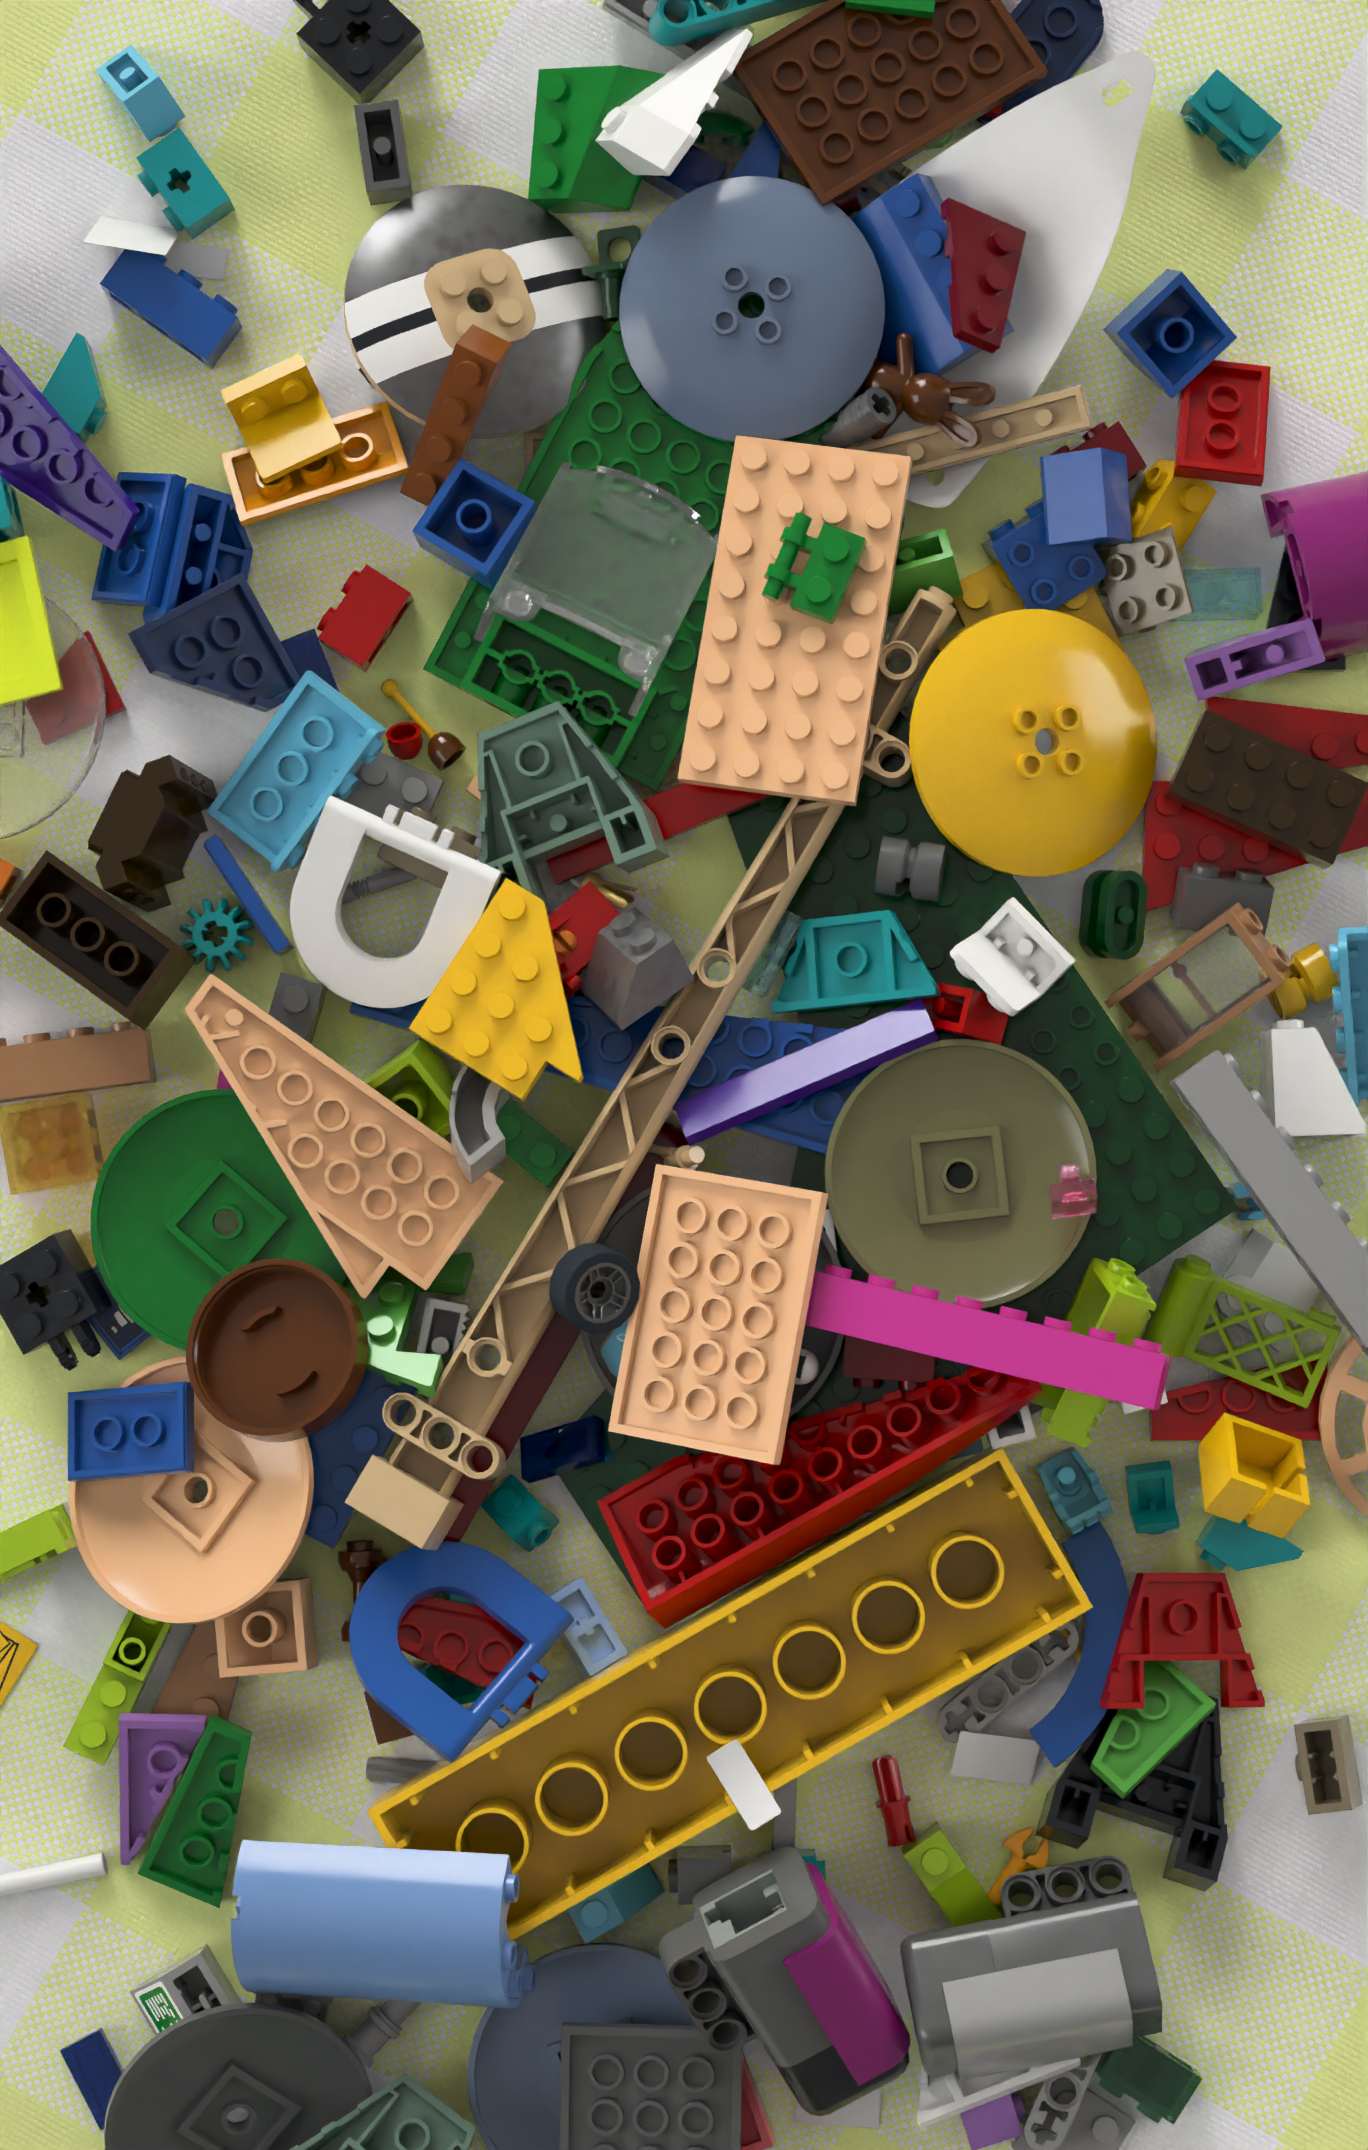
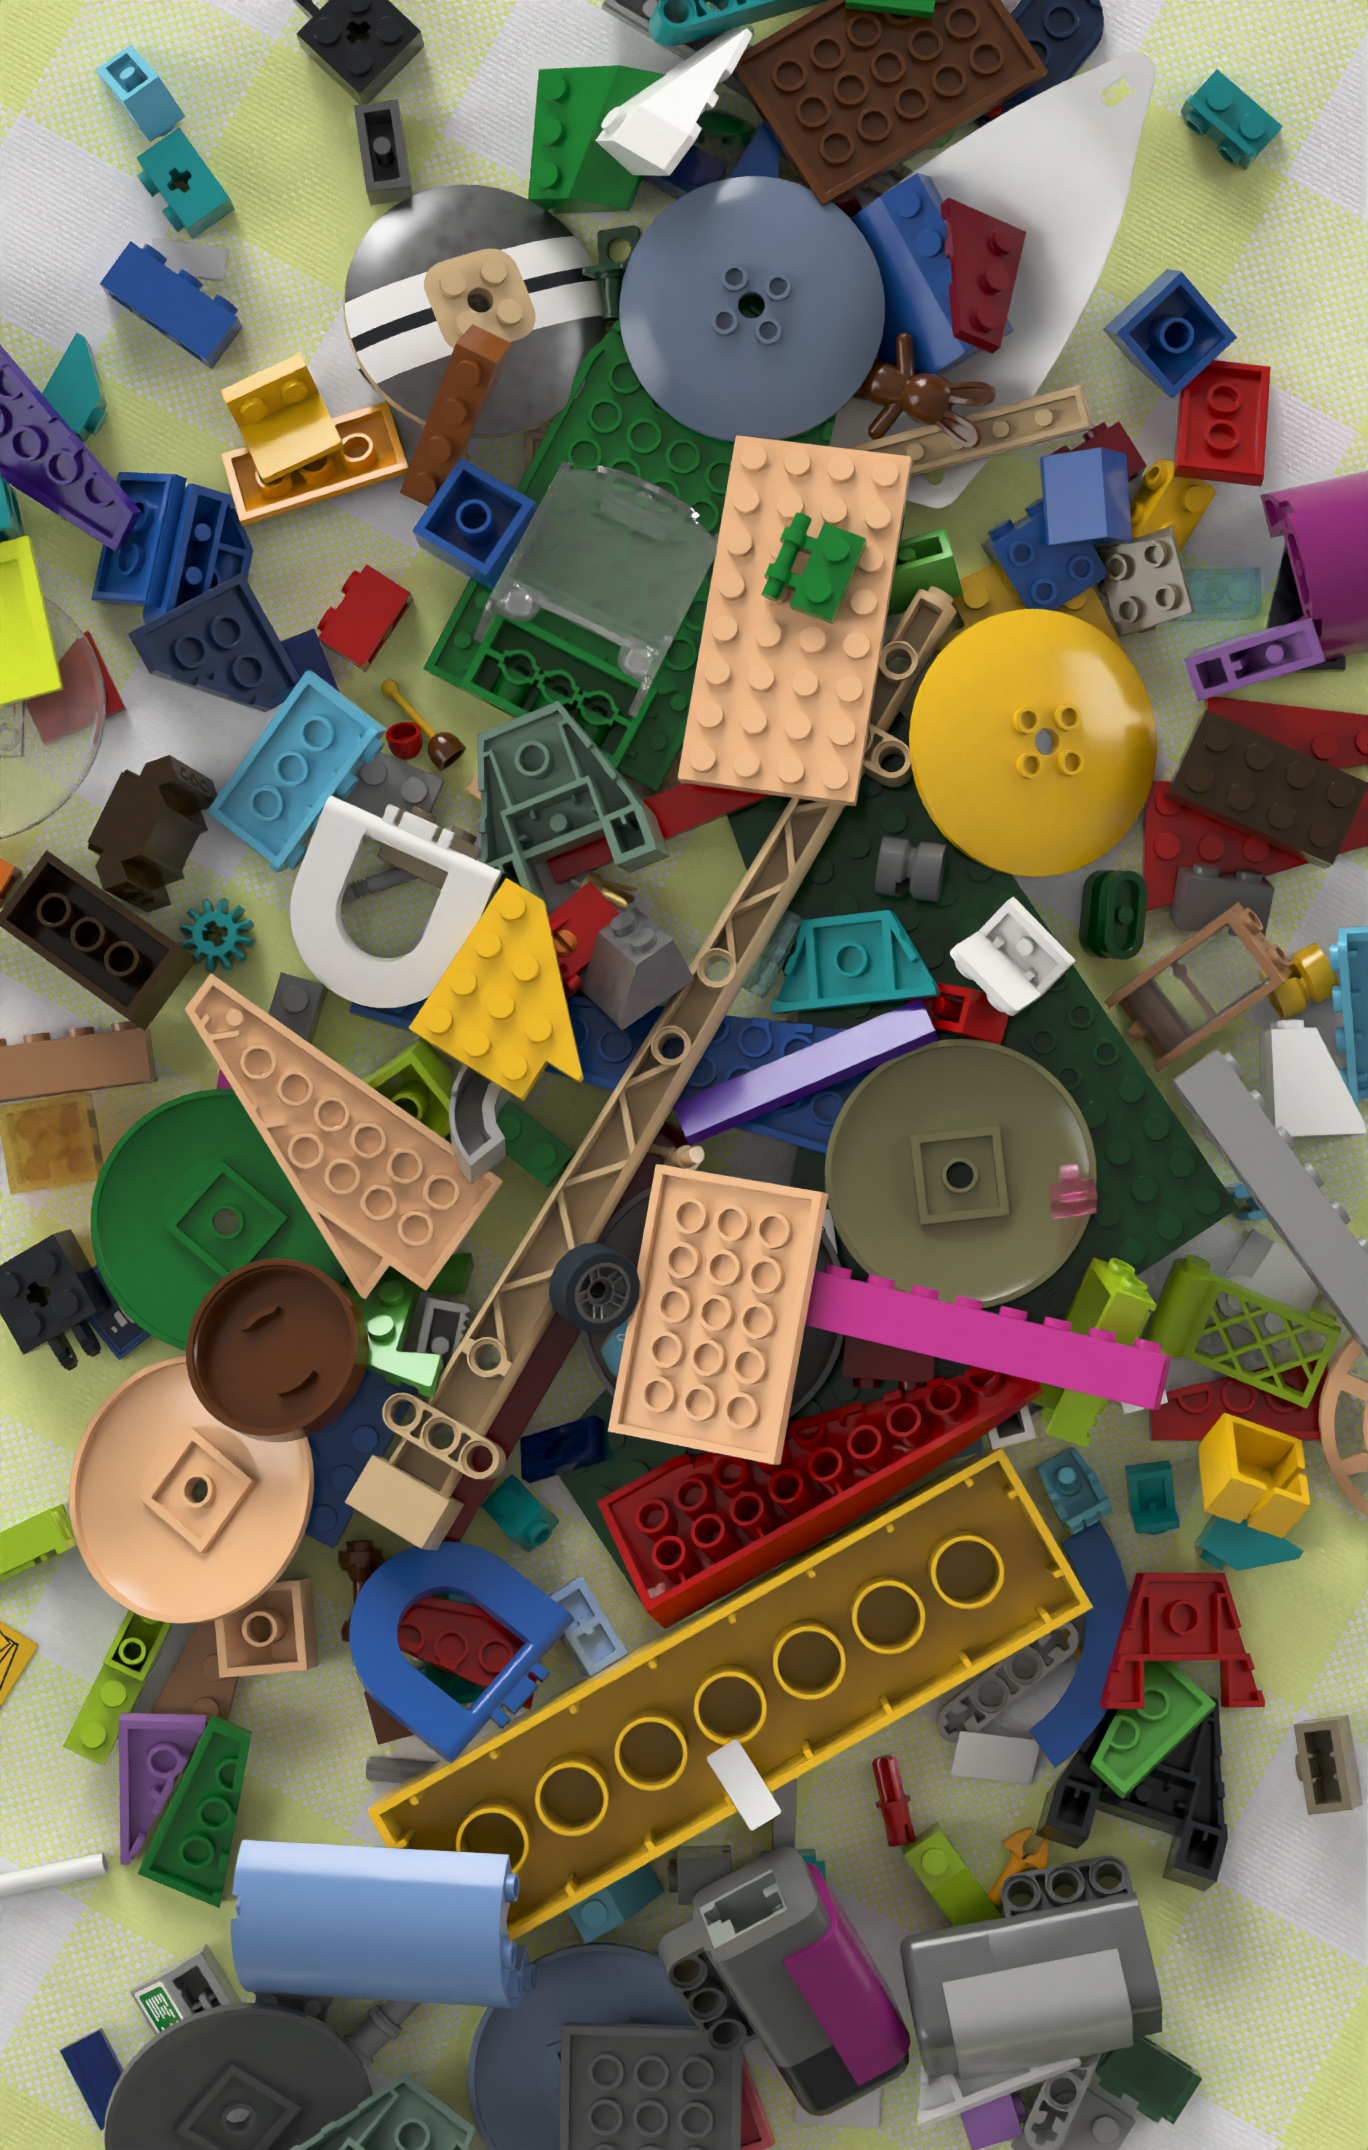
blue tile [68,1381,194,1482] -> none
white sticker [83,216,182,256] -> none
blue tile [203,834,294,956] -> none
white hinge [795,1348,819,1385] -> none
dark grey hinge [819,387,896,448] -> none

